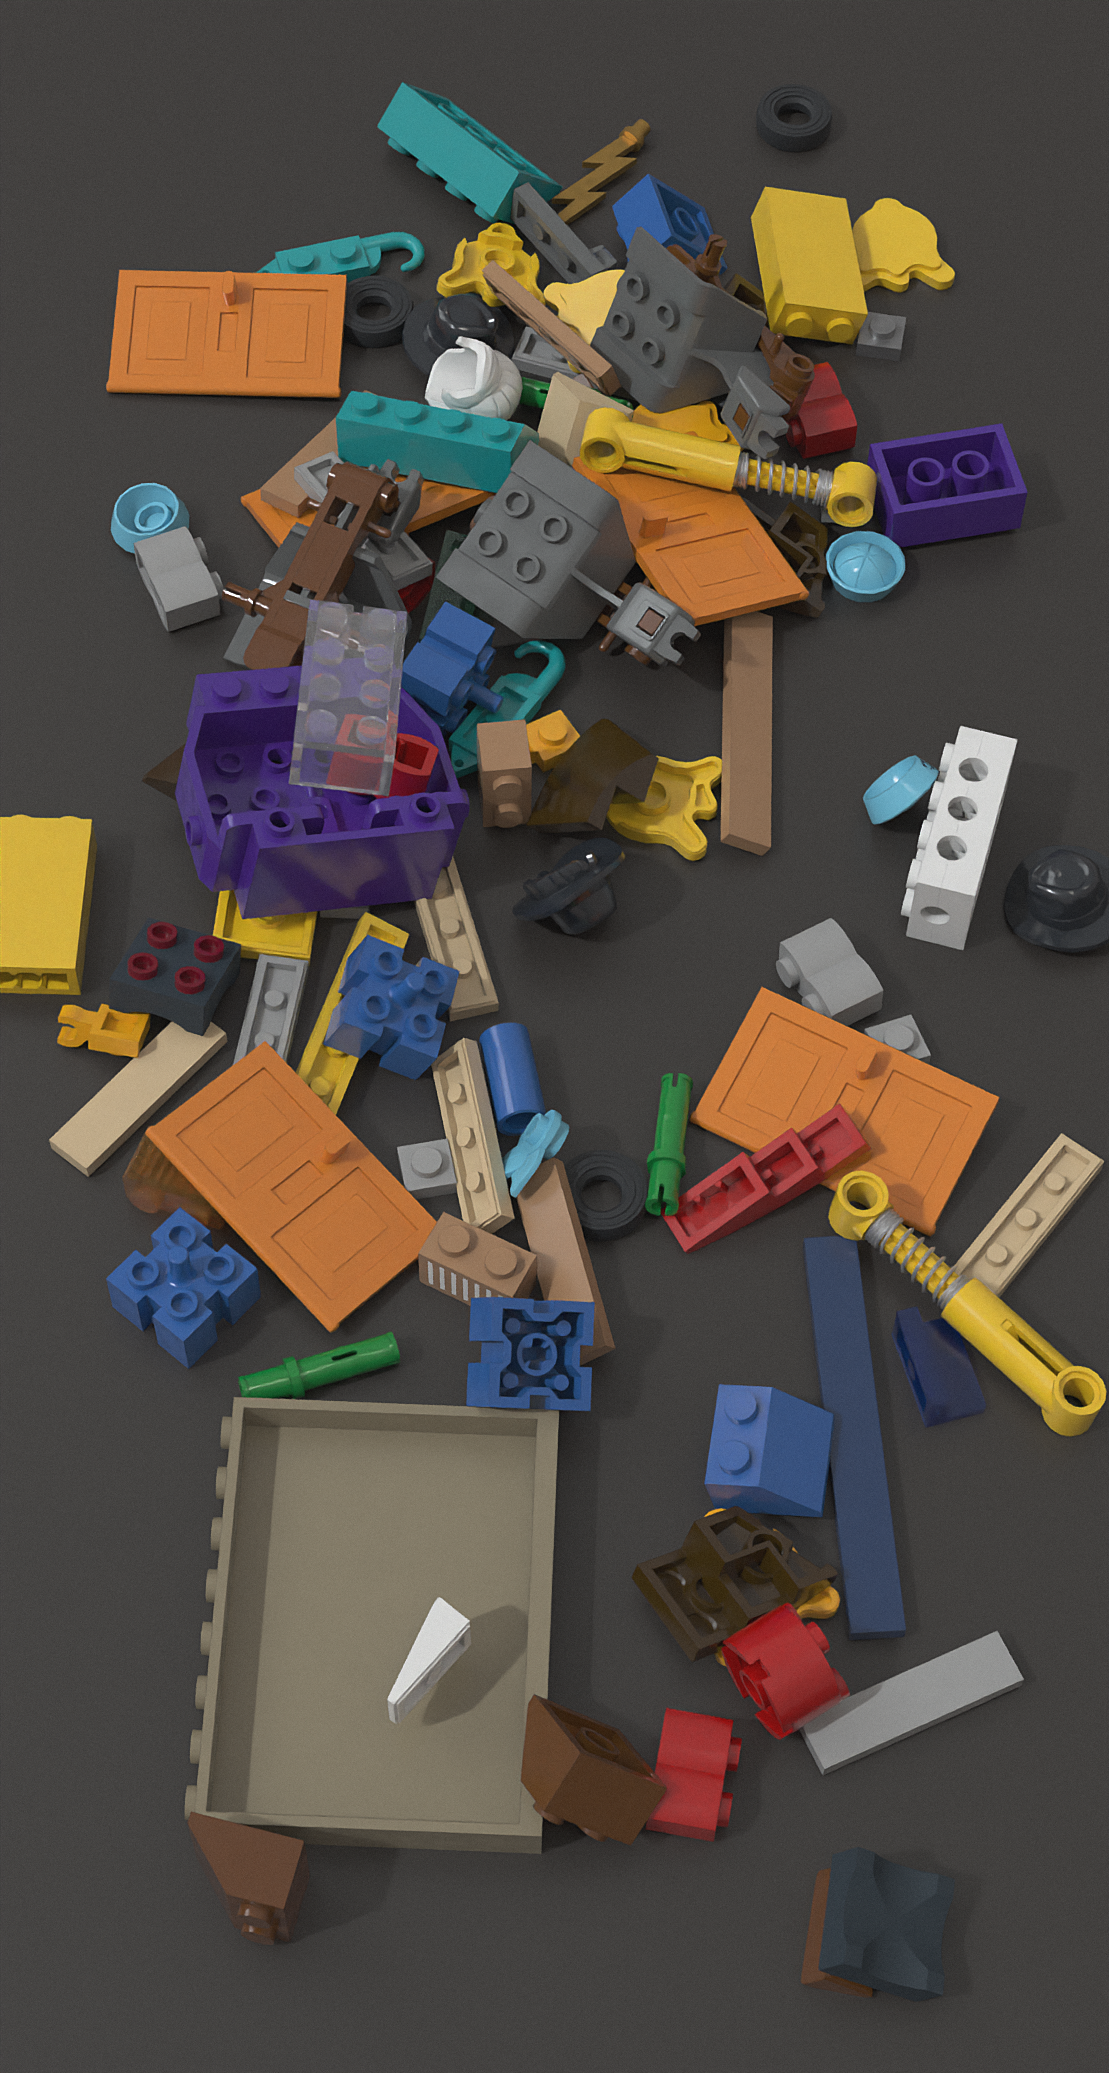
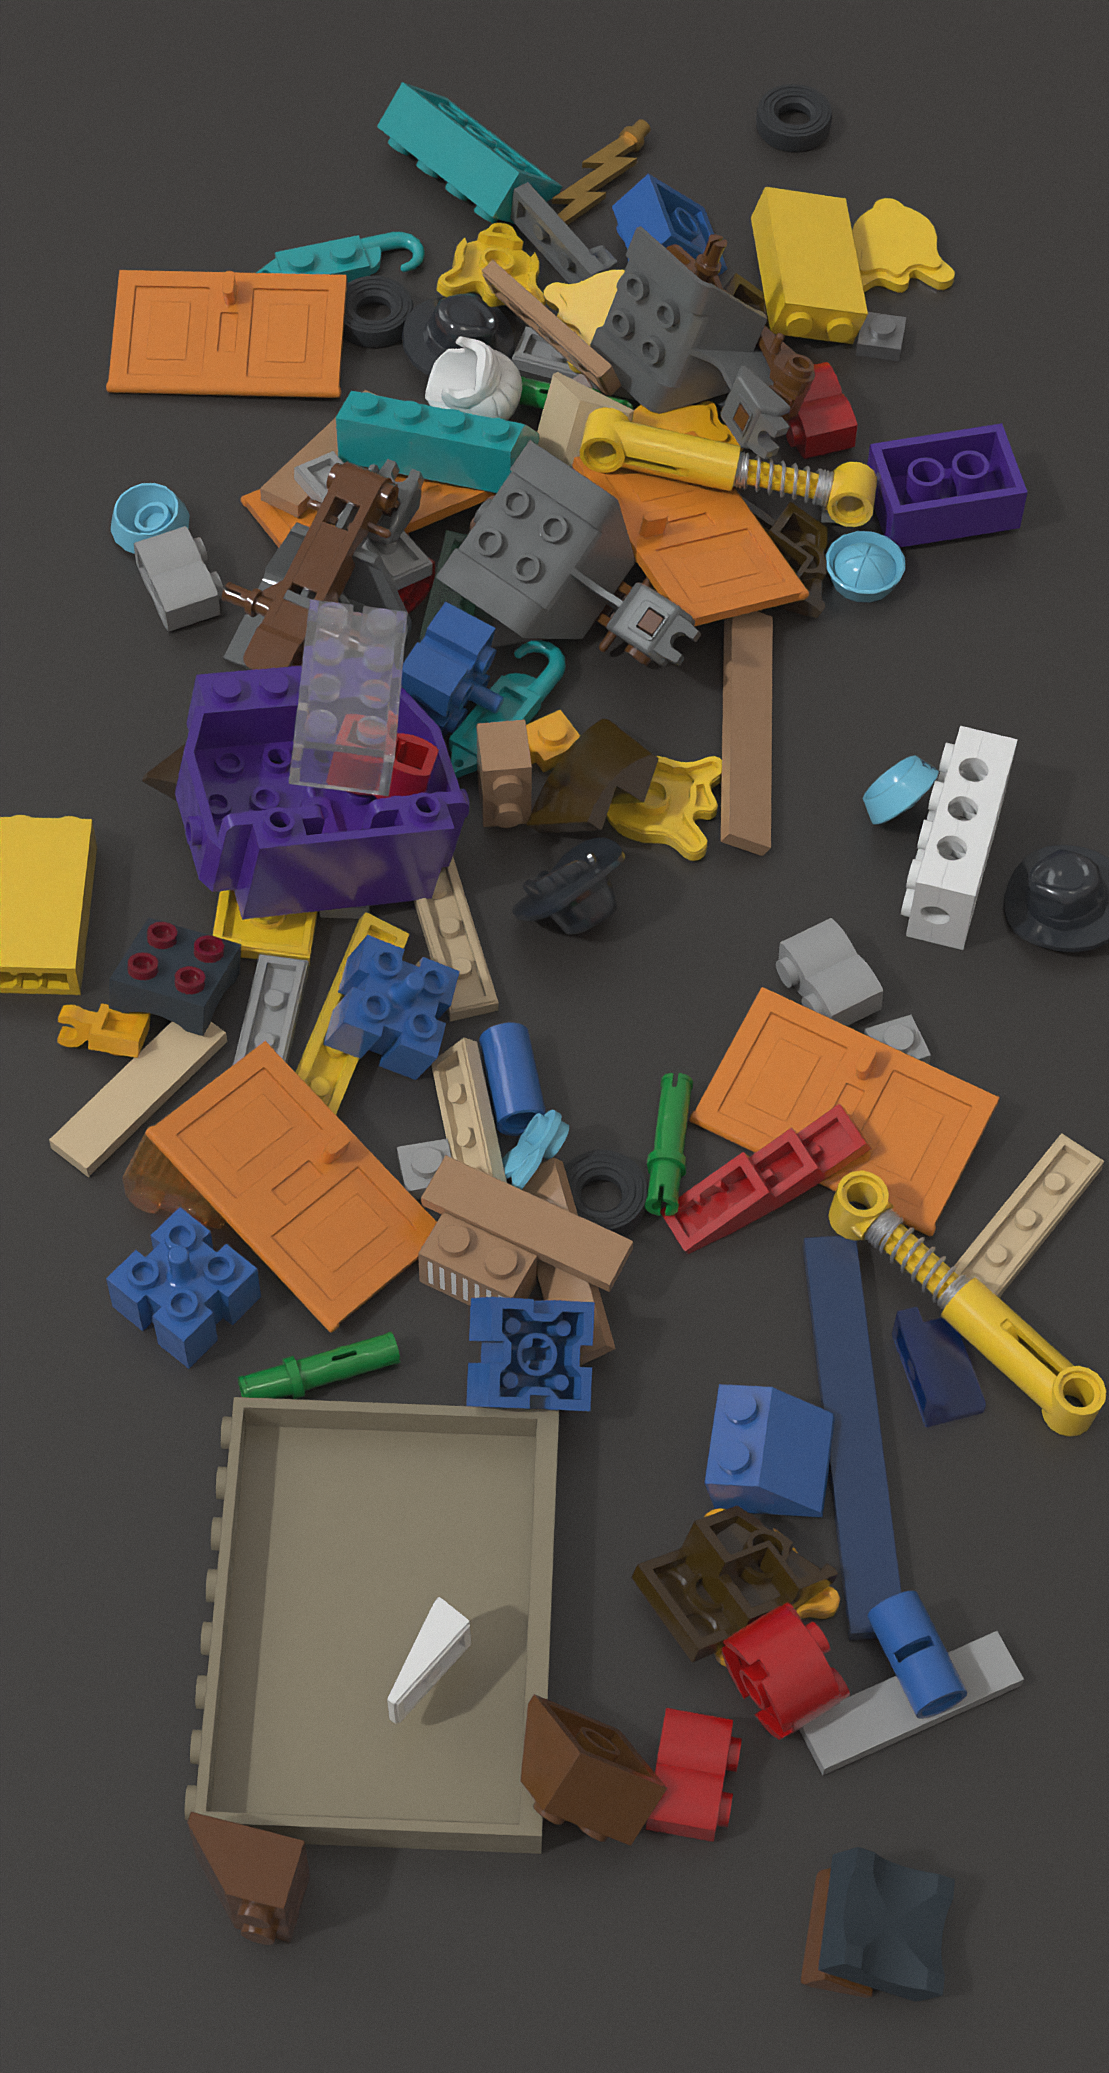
none -> medium nougat tile [421,1155,633,1292]
none -> blue pin [867,1591,967,1719]

